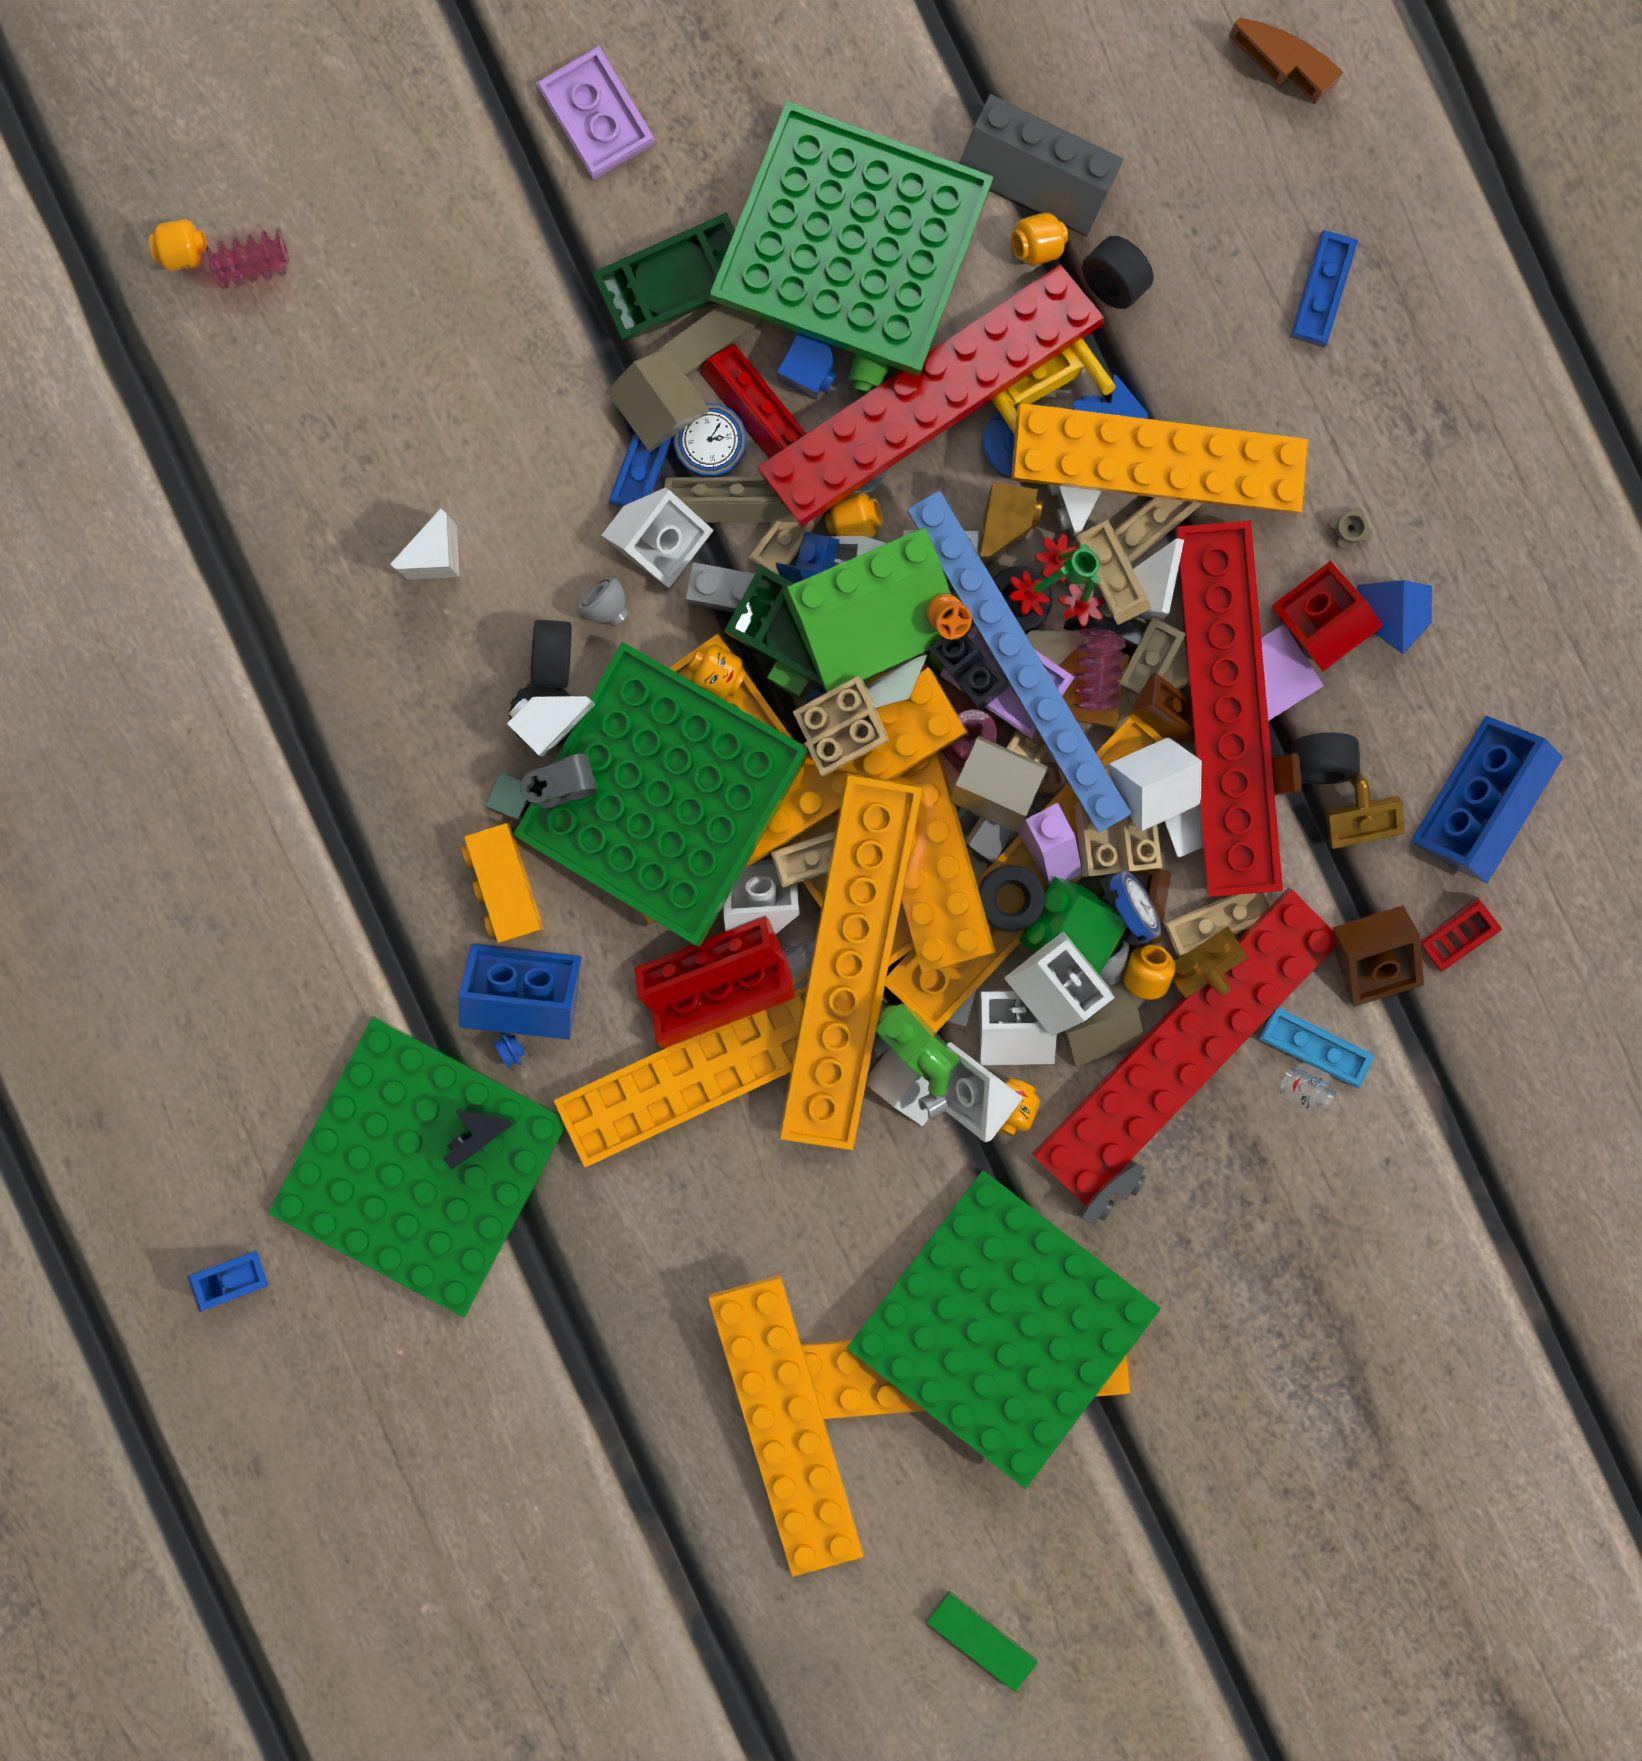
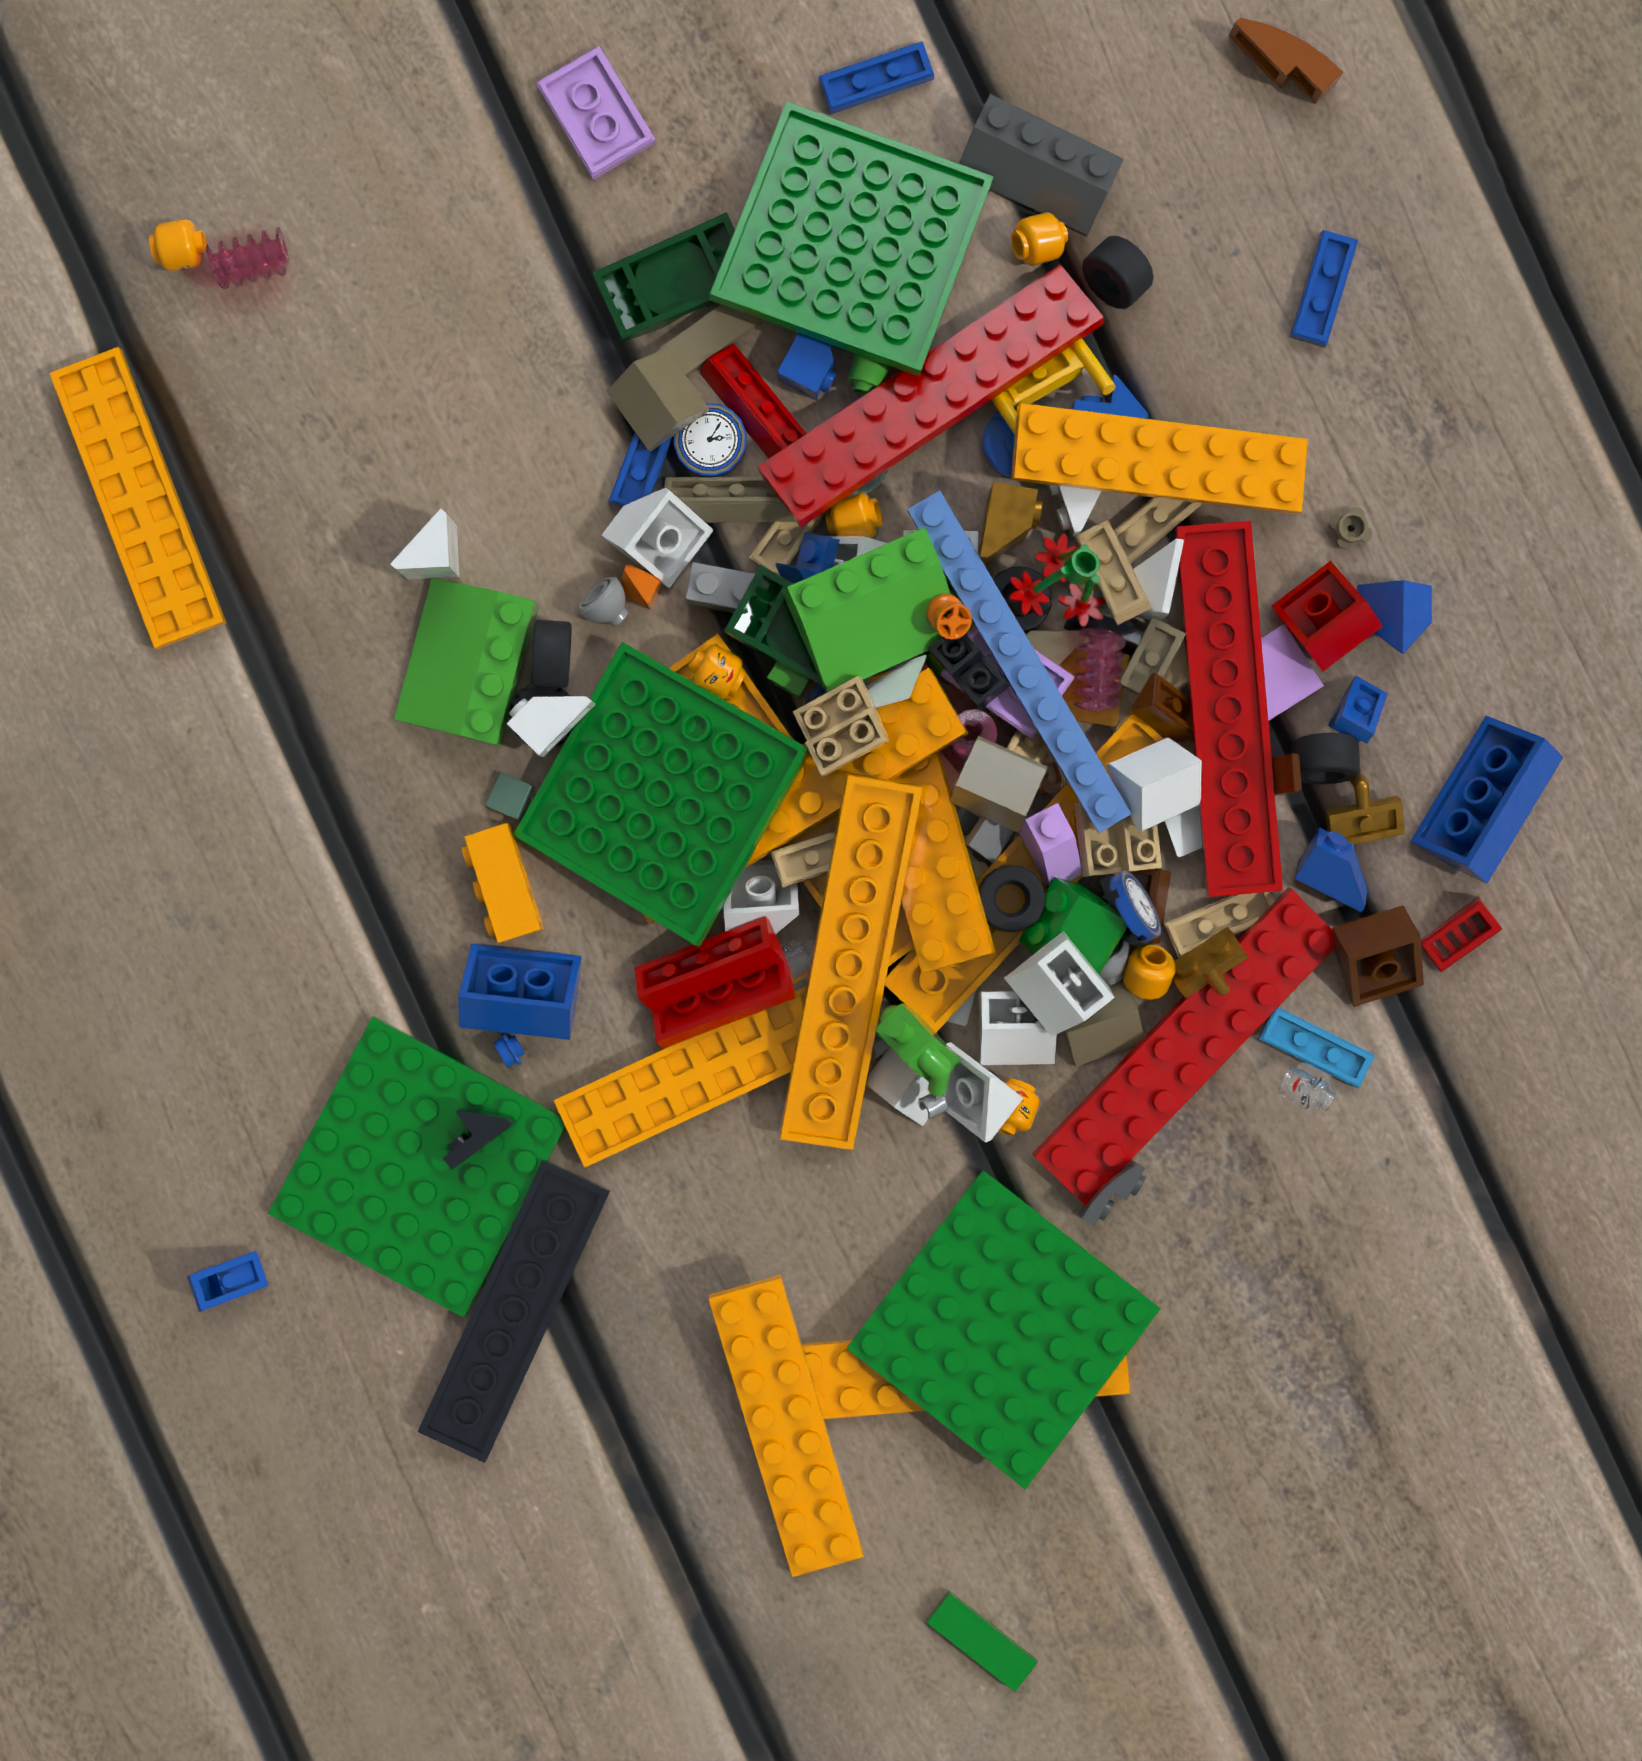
dark grey piece [520,754,598,809] -> none
none -> light orange plate [49,347,226,650]
none -> bright green slope [394,578,539,748]
none -> black plate [418,1160,611,1463]
none -> orange slope [621,564,662,609]
none -> blue tile [819,41,935,115]
none -> blue slope [1295,828,1368,912]
none -> blue slope [1329,676,1388,744]

